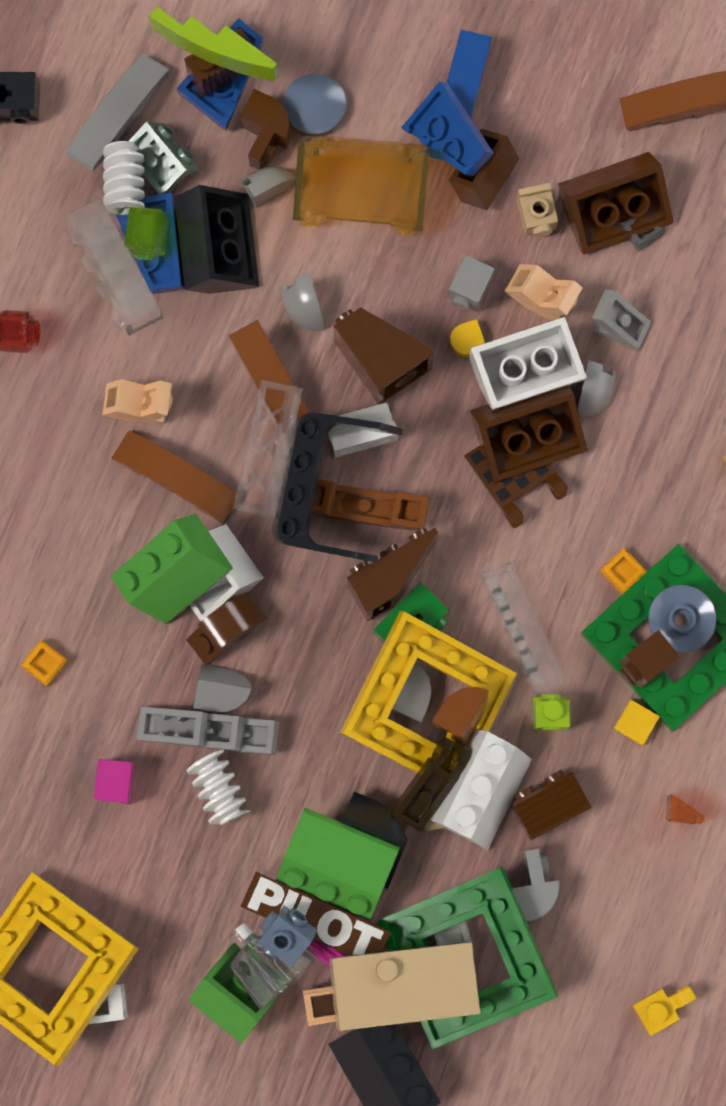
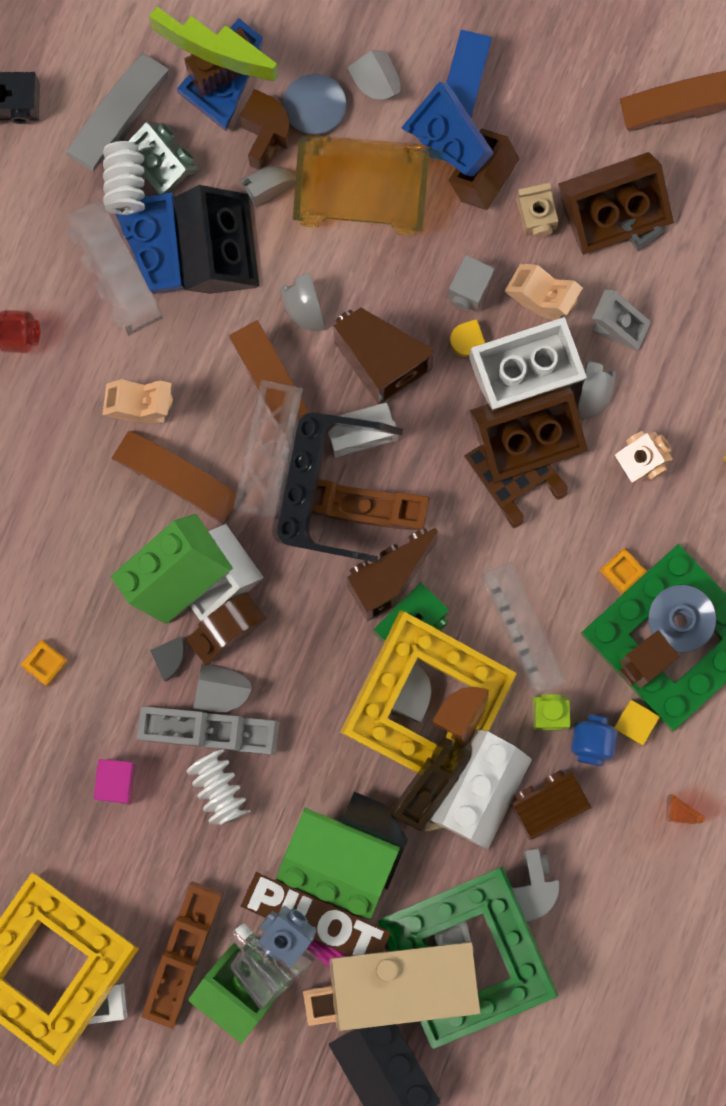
clear neon green brick [124,207,169,260] -> none
yellow plate [632,985,697,1036] -> none
none -> dark orange slope [141,881,223,1029]
none -> dark grey tile [150,636,184,681]
none -> light grey brick [347,50,401,100]
none -> blue head [571,715,618,766]
none -> light nougat brick [615,431,673,483]

